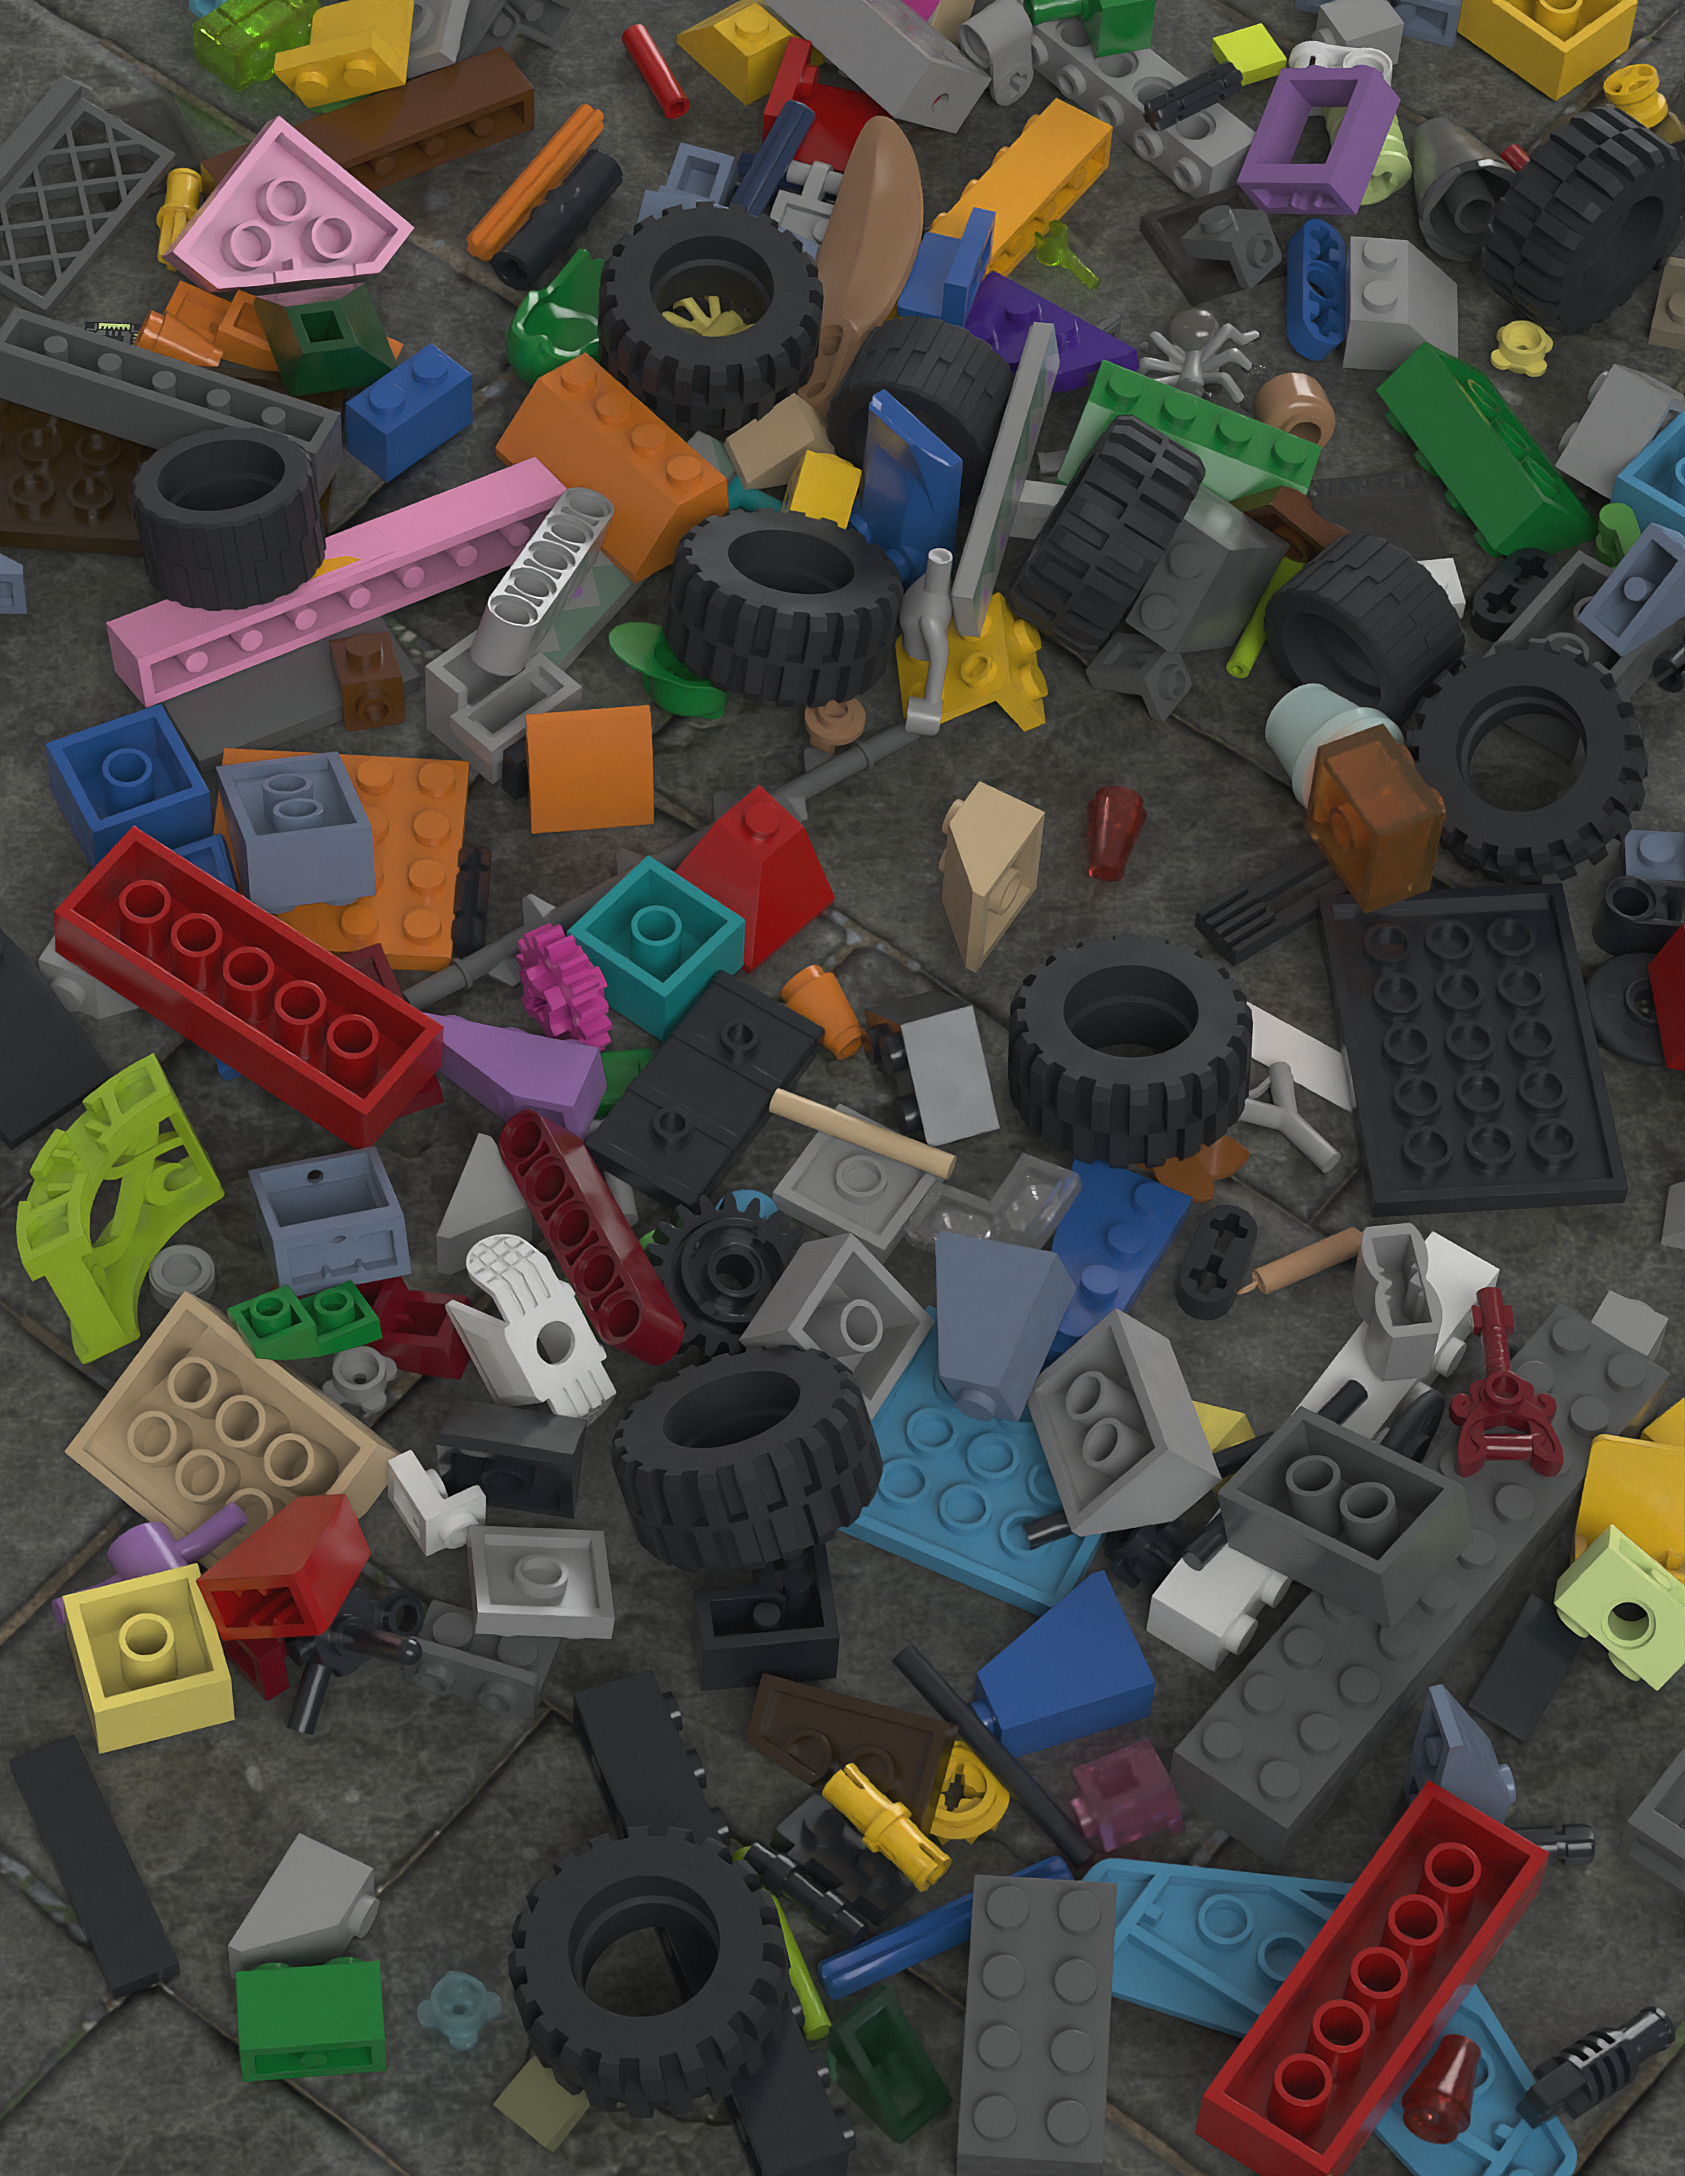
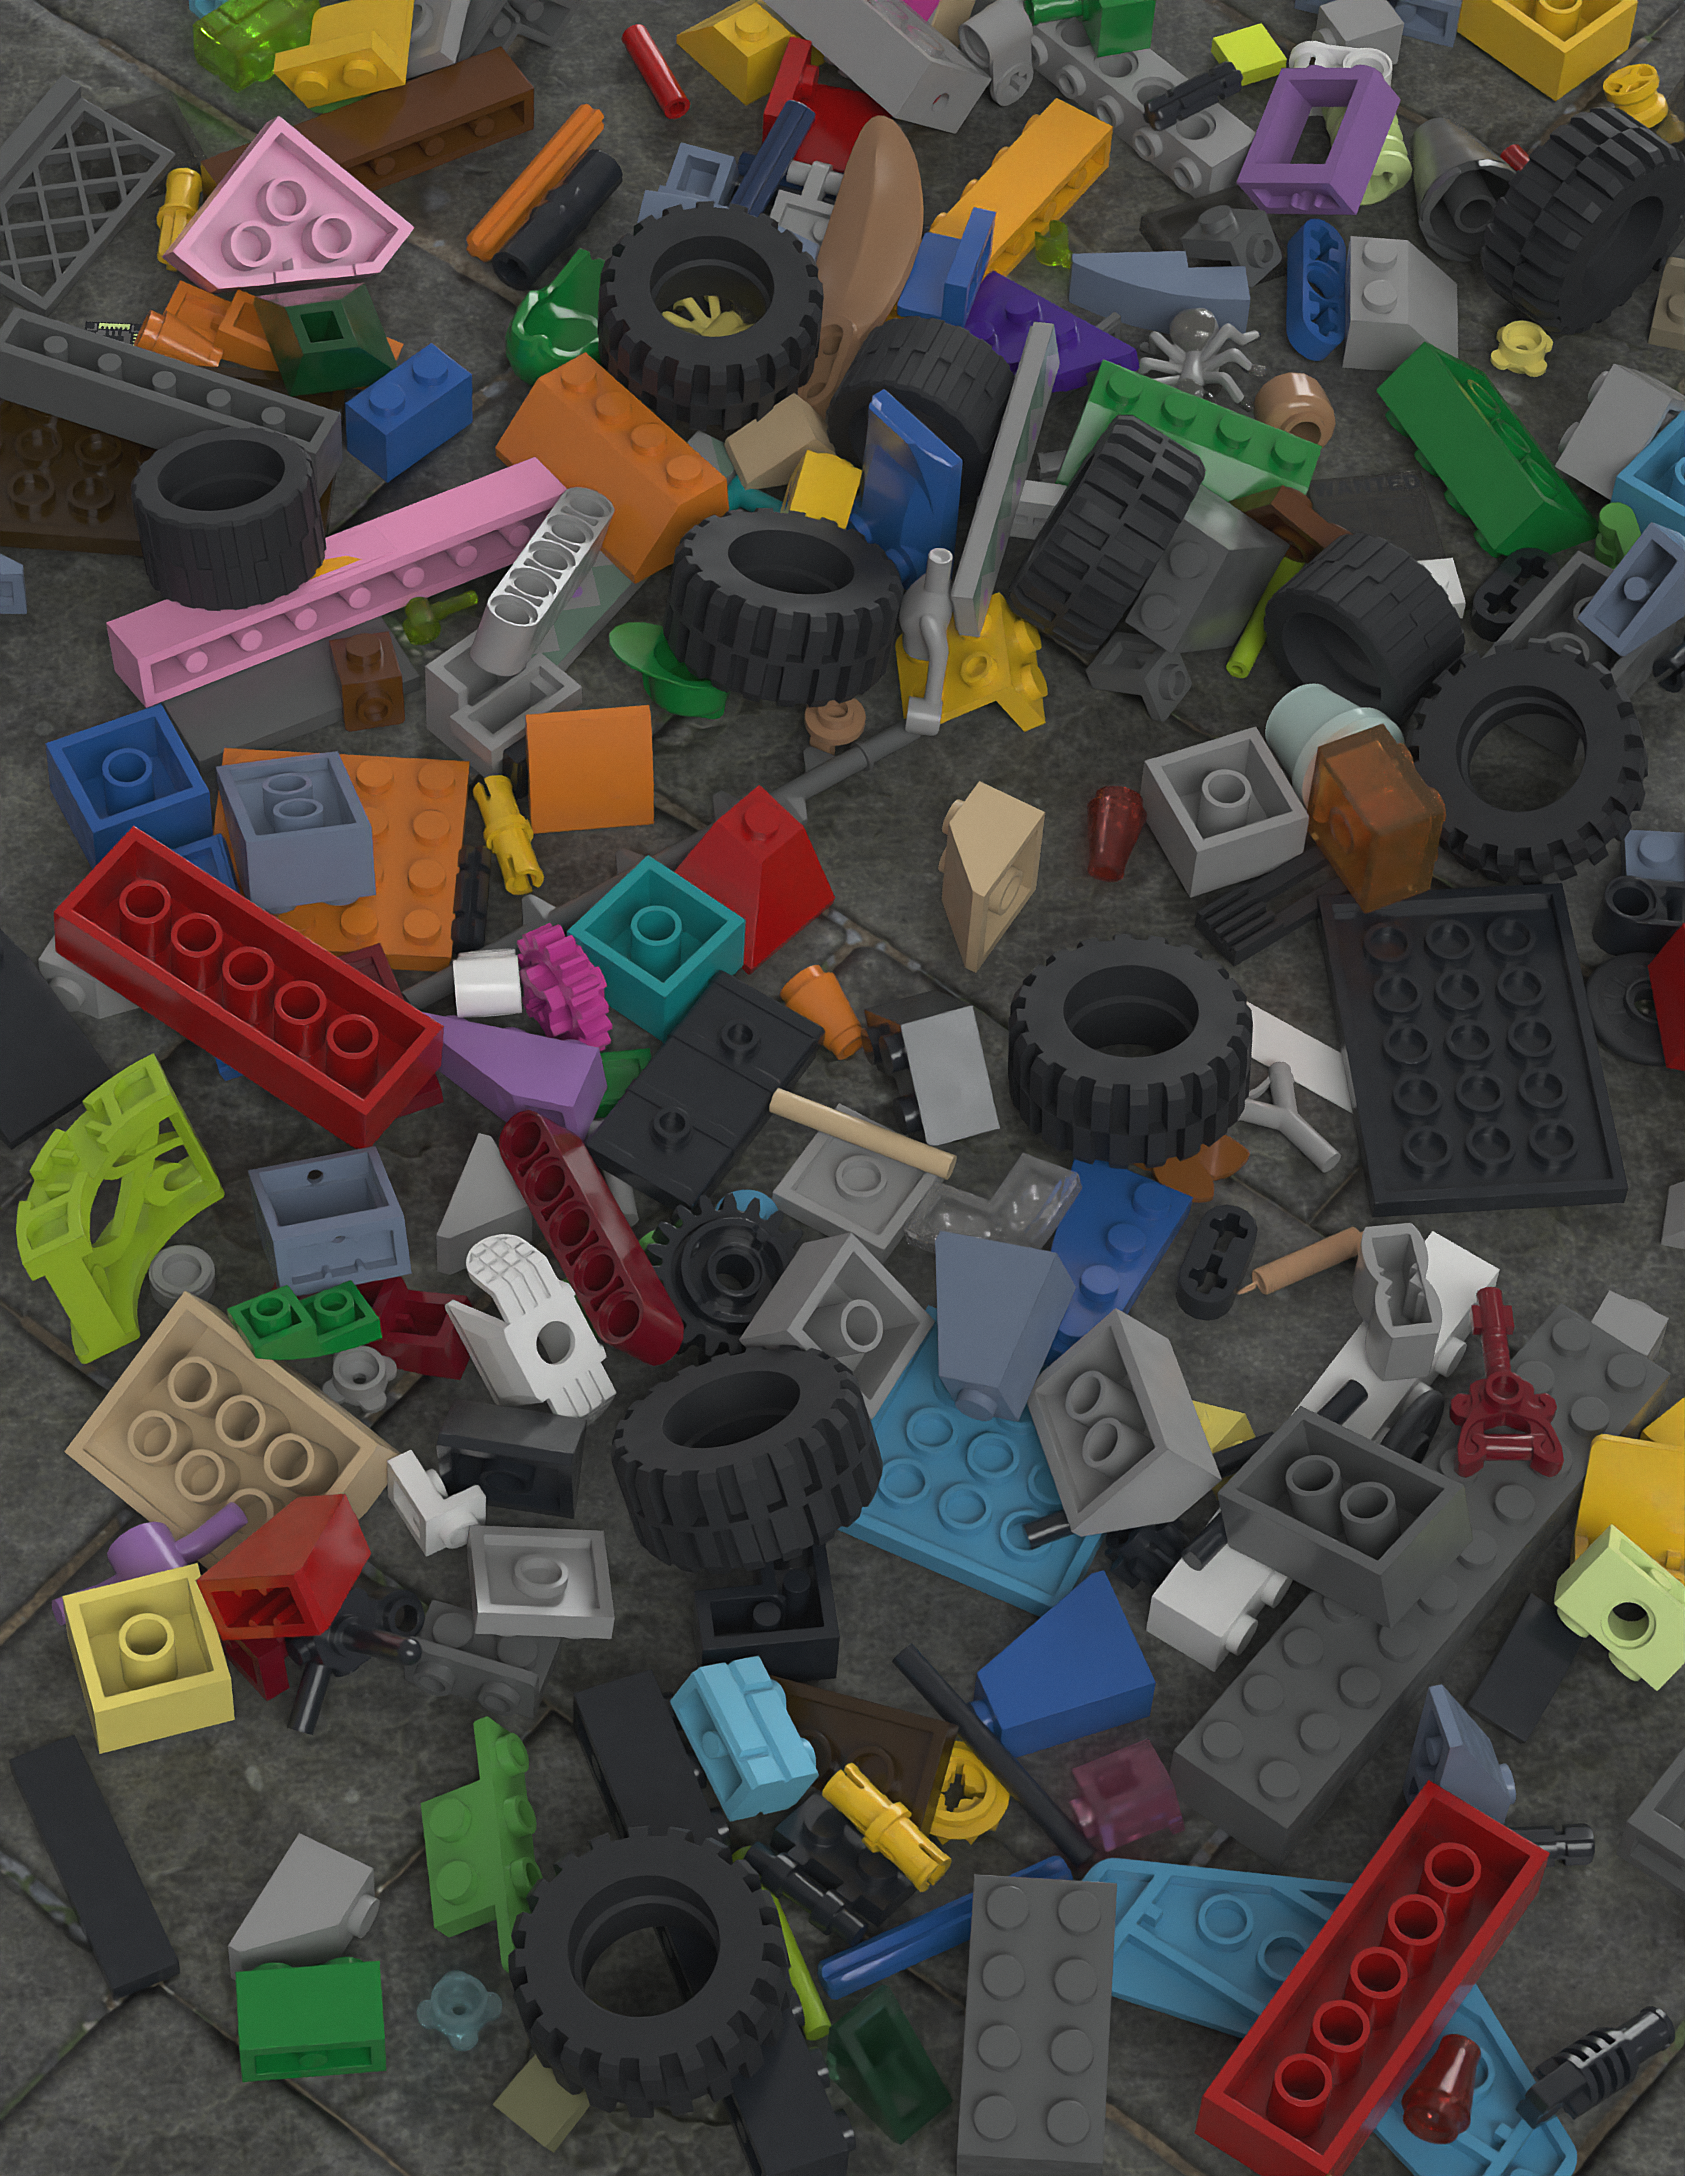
none -> clear neon green hand [402,590,478,646]
none -> bright green bracket [421,1716,543,1973]
none -> white piece [453,949,522,1018]
none -> yellow pin [473,775,544,895]
none -> medium azure brick [670,1656,819,1822]
none -> sand blue slope [1067,251,1250,339]
none -> light grey brick [1138,727,1309,898]

